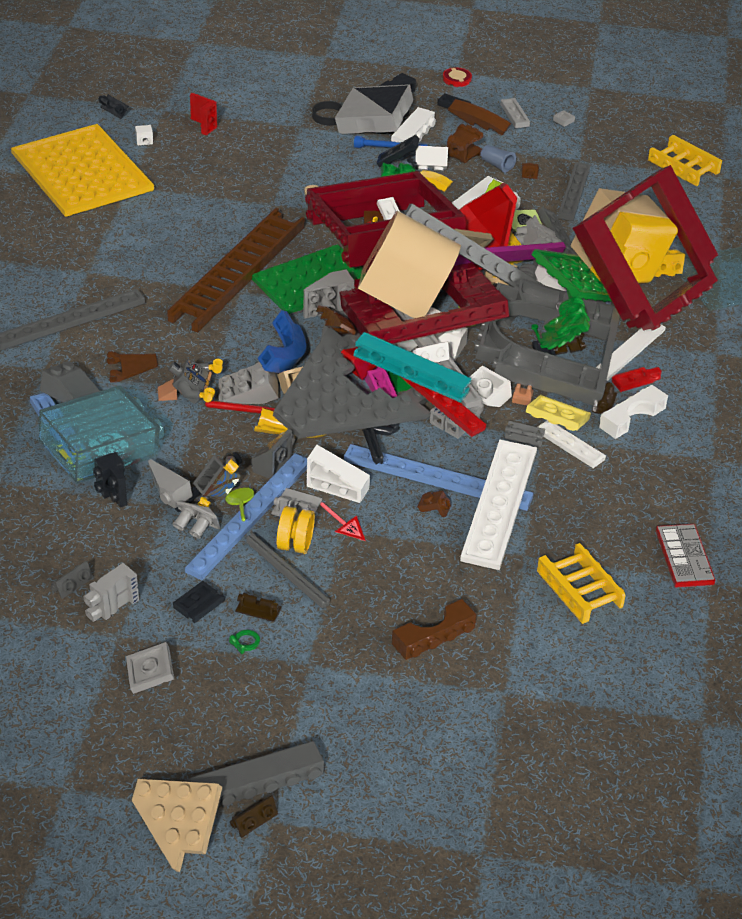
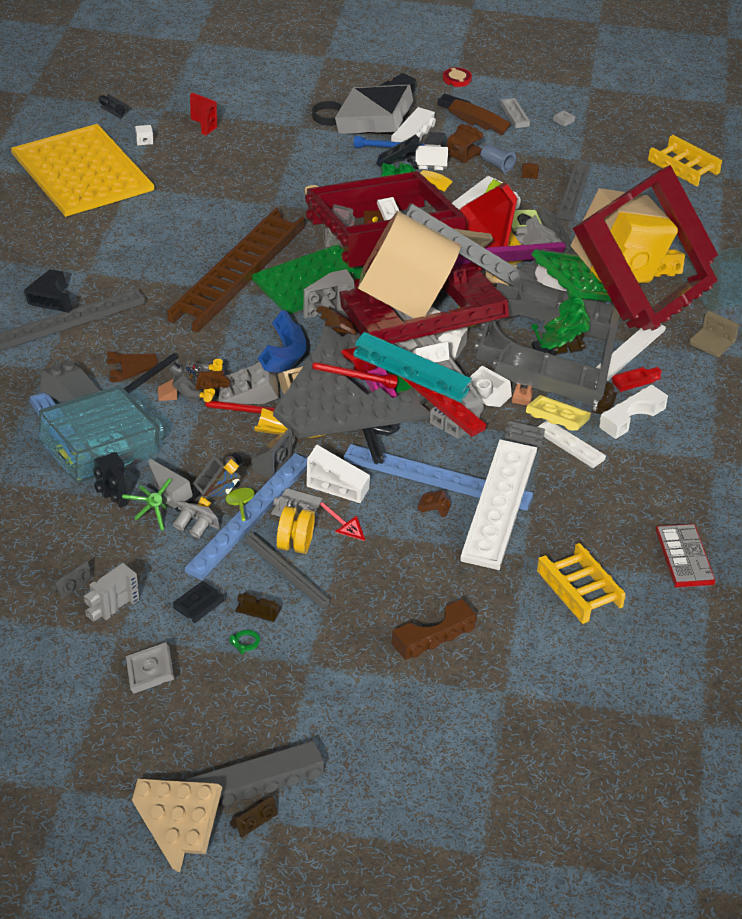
none -> black arch [24,269,73,313]
none -> bright green plant [122,478,171,531]
none -> black bar [123,353,178,394]
none -> reddish brown hinge [195,370,230,390]
none -> red piece [312,362,397,389]
none -> clear slope [324,204,355,249]
none -> black slope [424,132,448,147]
none -> dark tan bracket [689,311,740,357]

